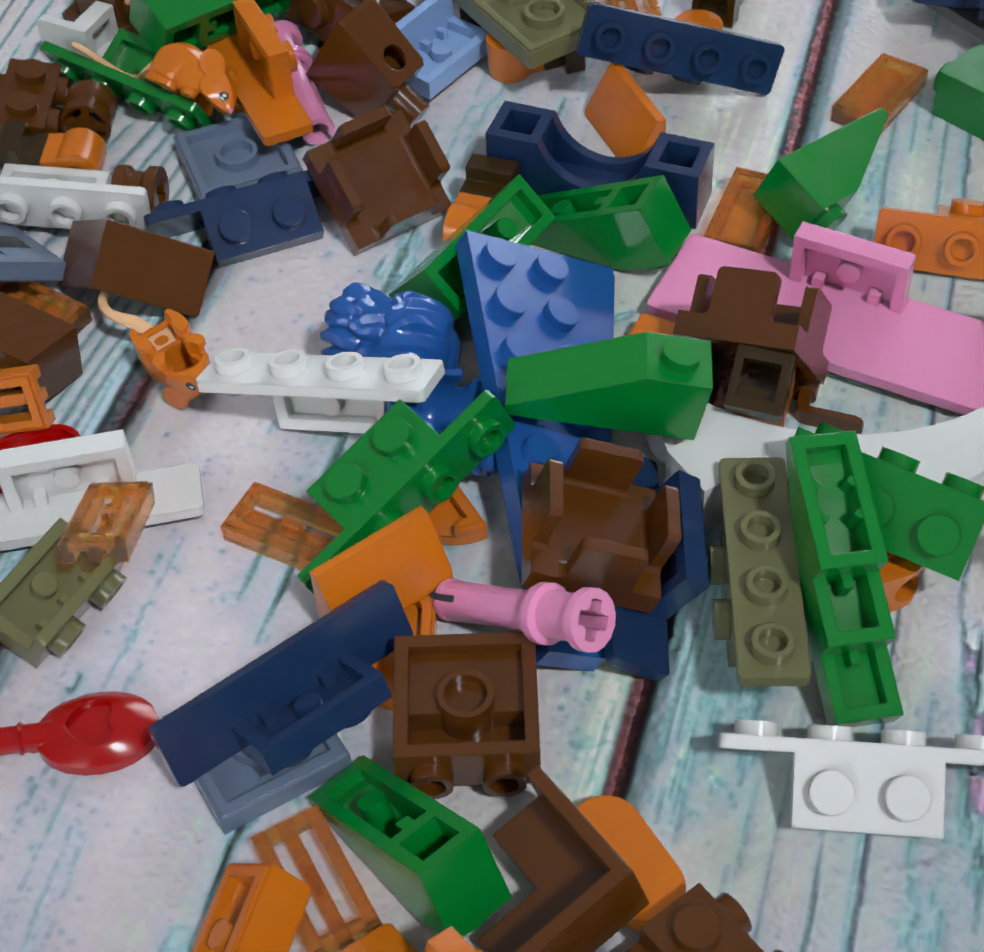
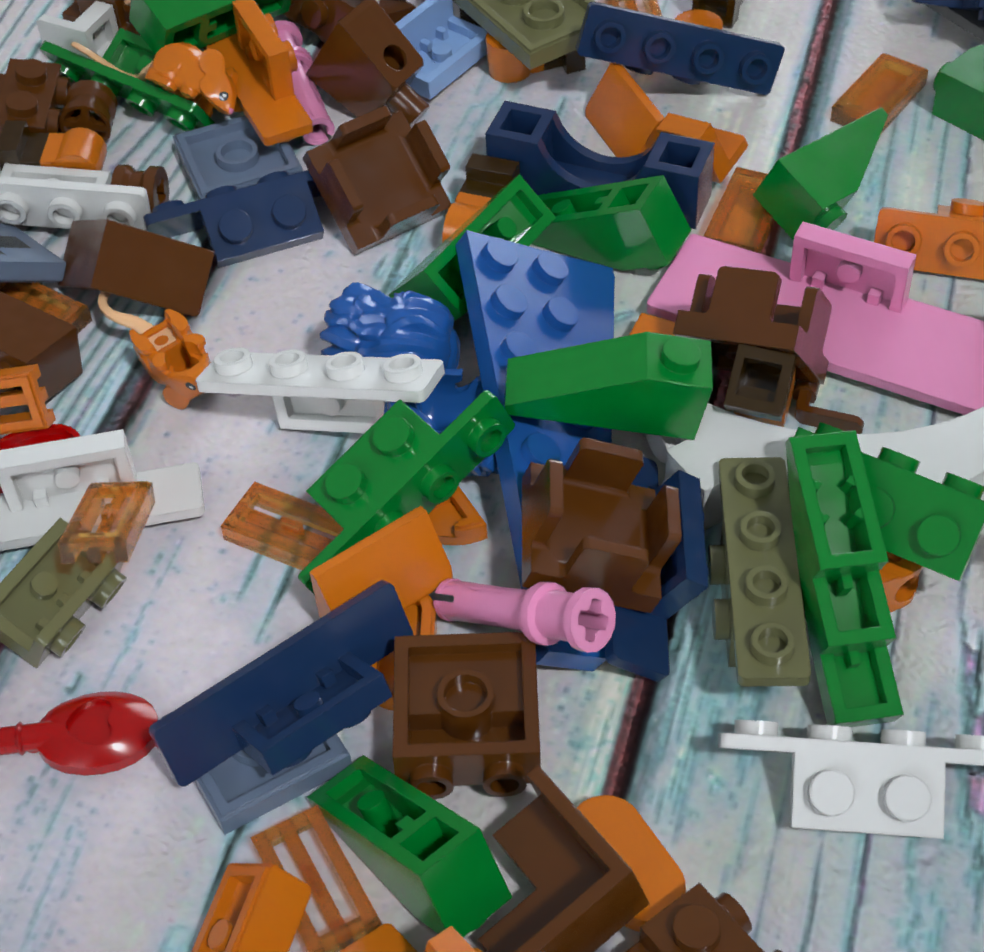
none -> orange bracket [656,113,748,184]

